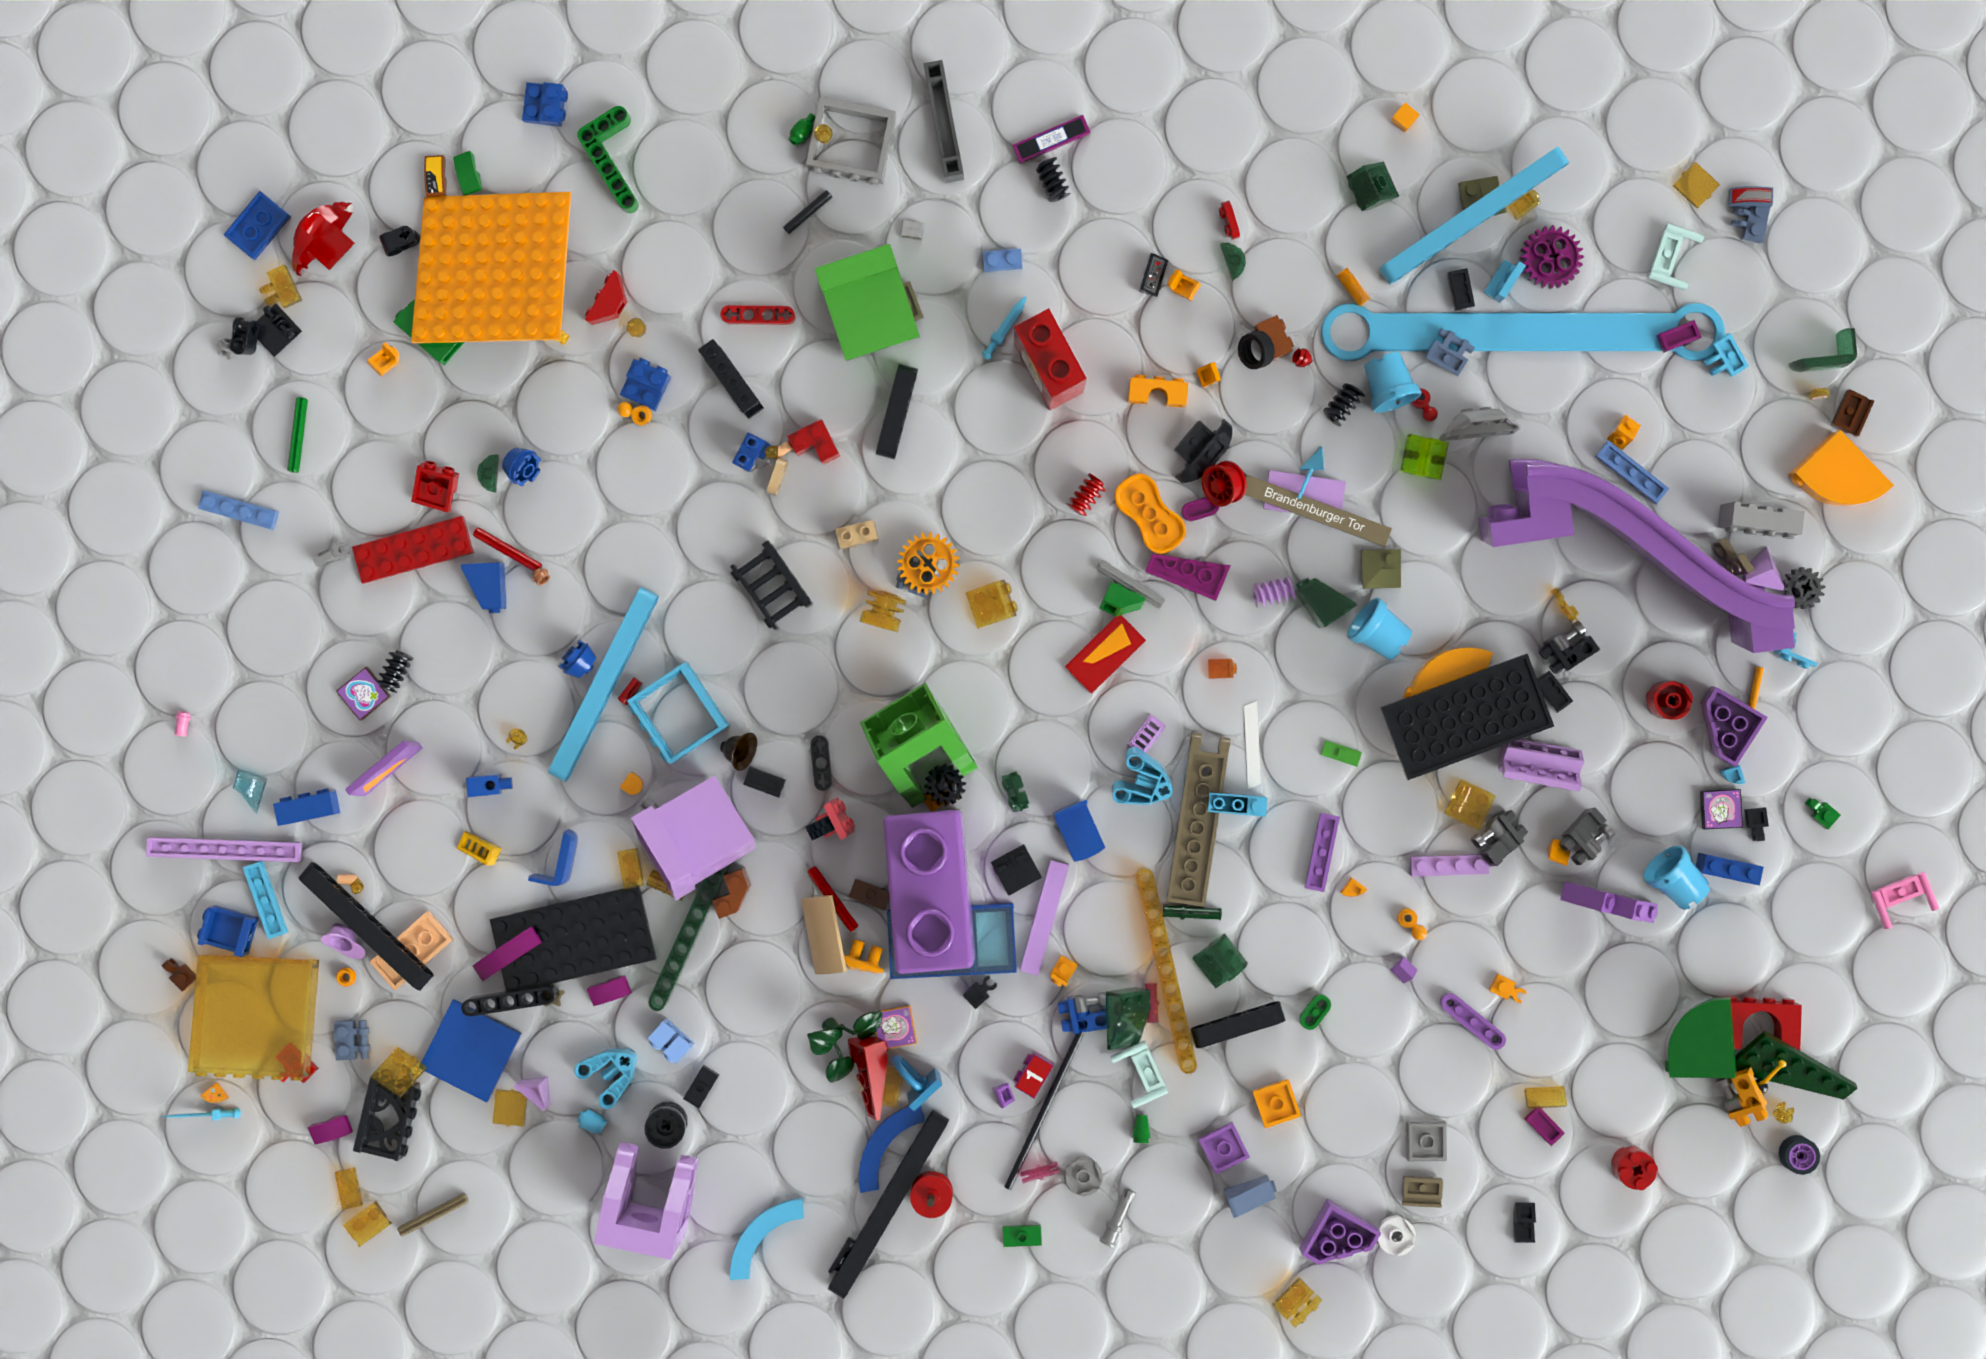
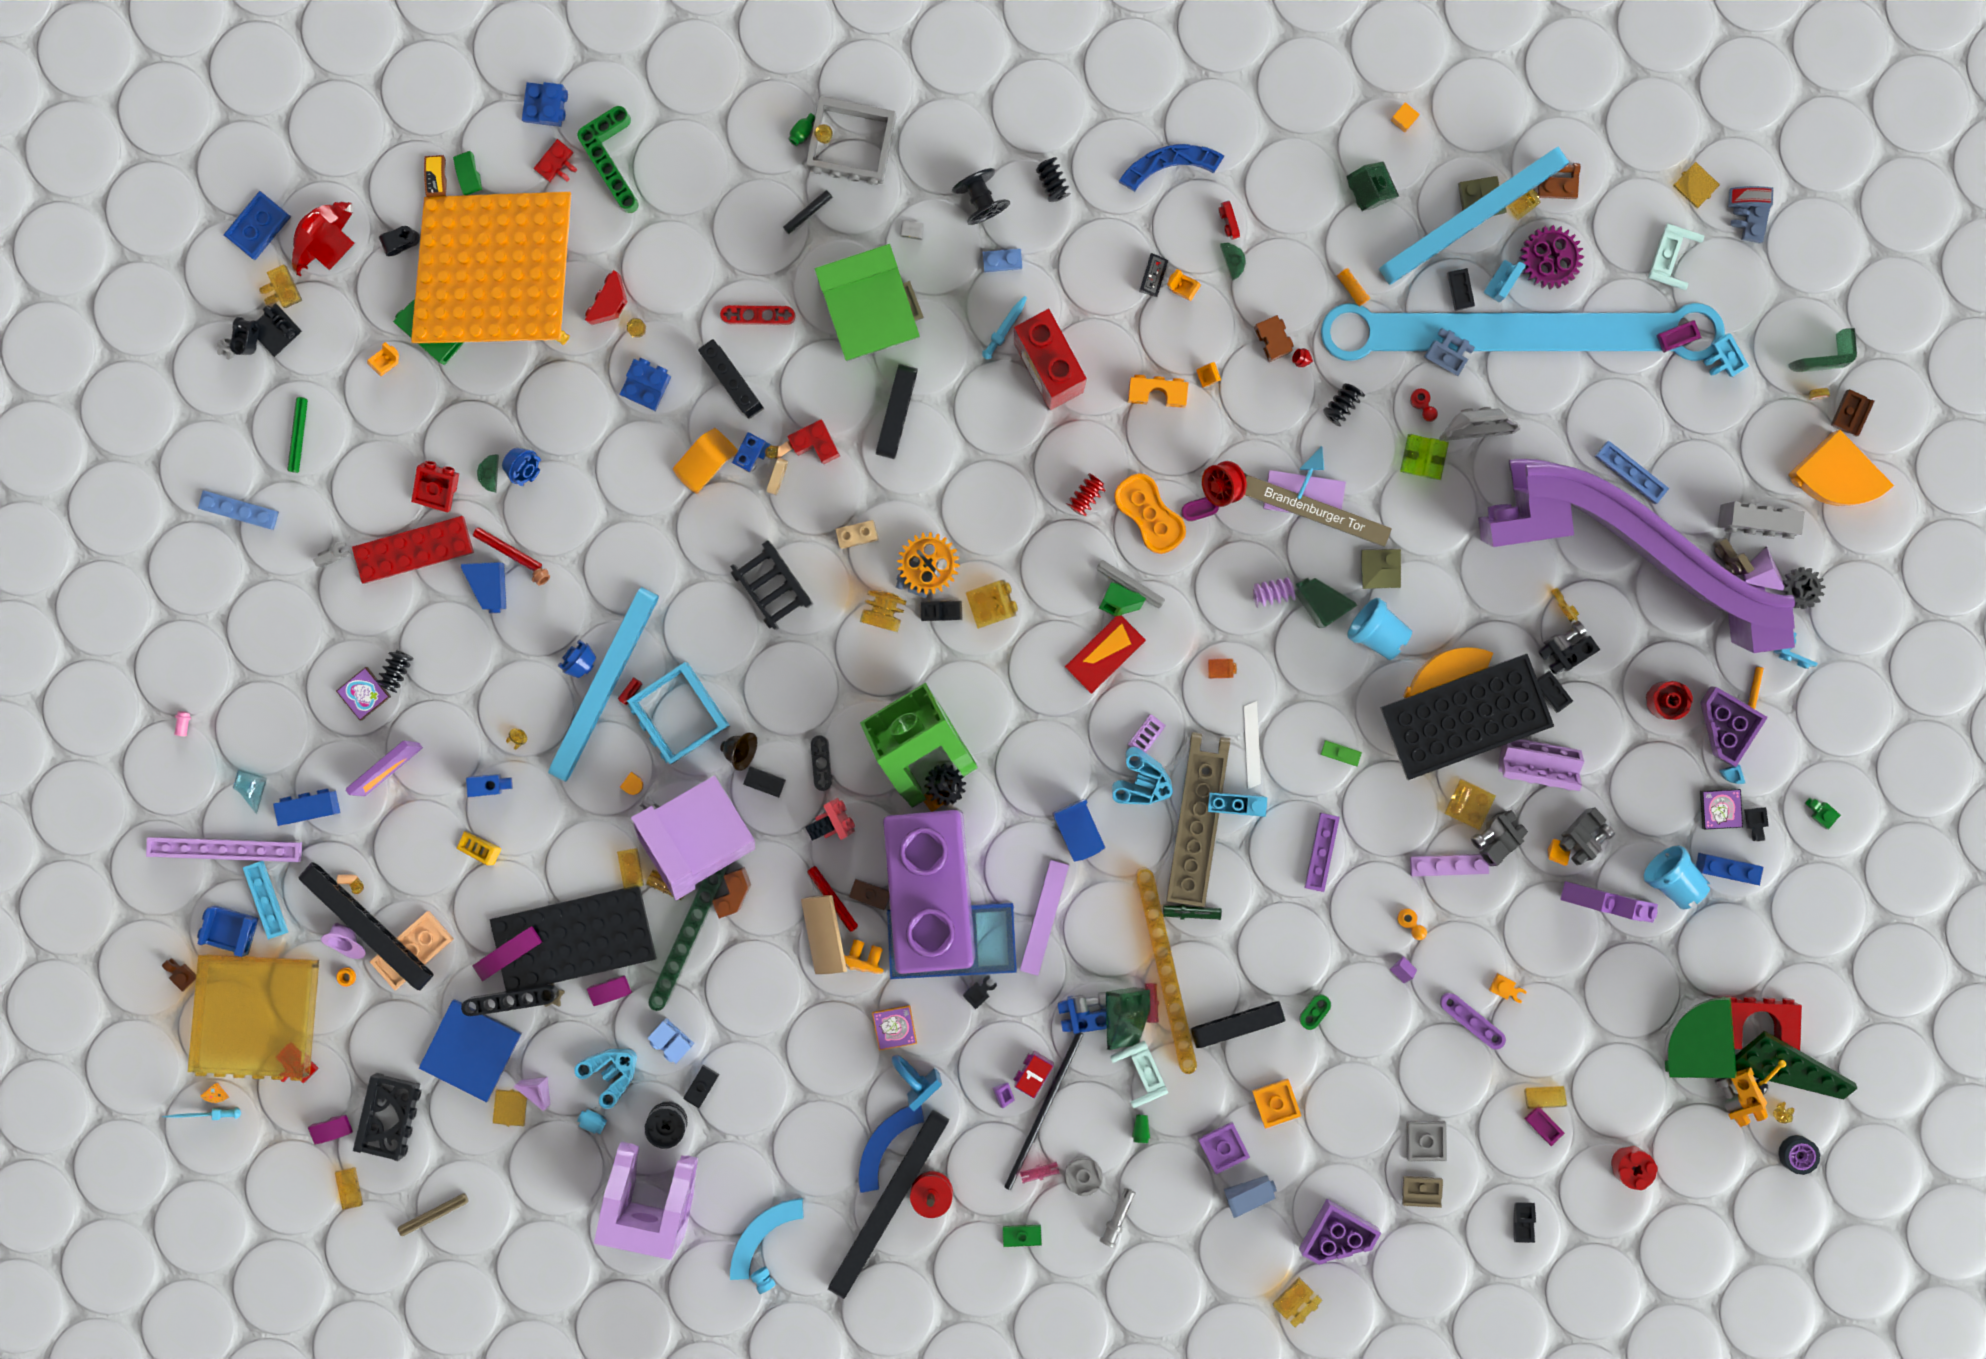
sand blue plate [334,1020,370,1061] -> none
clear yellow plate [343,1201,392,1247] -> none
clear yellow plate [371,1047,427,1098] -> none
blue piece [528,829,578,886] -> none
light orange plate [617,402,652,426] -> none
dark green plant [807,1010,882,1083] -> none
black wheel [828,1237,855,1274] -> none
red wedge [848,1037,888,1121] -> none
clear yellow plate [882,1066,903,1108] -> none
dark grey arch [923,60,964,183] -> none
black hinge [991,844,1042,896] -> none
clear green hinge [1002,771,1029,812] -> none
tile [1013,115,1091,164] -> none
light orange bracket [1050,954,1078,987] -> none
magenta wing [1145,554,1231,601] -> none
black plate [1174,419,1233,483] -> none
clear green brick [1192,933,1248,988] -> none
black tyre [1238,331,1275,370] -> none
light orange tile [1340,878,1367,897] -> none
medium azure piece [1364,352,1422,413] -> none
white plate [1377,1215,1416,1256] -> none
light orange bracket [1607,414,1641,449] -> none
bright pink plate [1871,872,1939,929] -> none
none -> red hinge [533,139,577,182]
none -> light orange piece [672,428,738,494]
none -> medium azure wheel [750,1267,776,1294]
none -> black slope [921,601,962,621]
none -> black piece [952,168,1010,225]
none -> blue tile [1119,144,1225,192]
none -> dark orange plate [1538,163,1581,199]

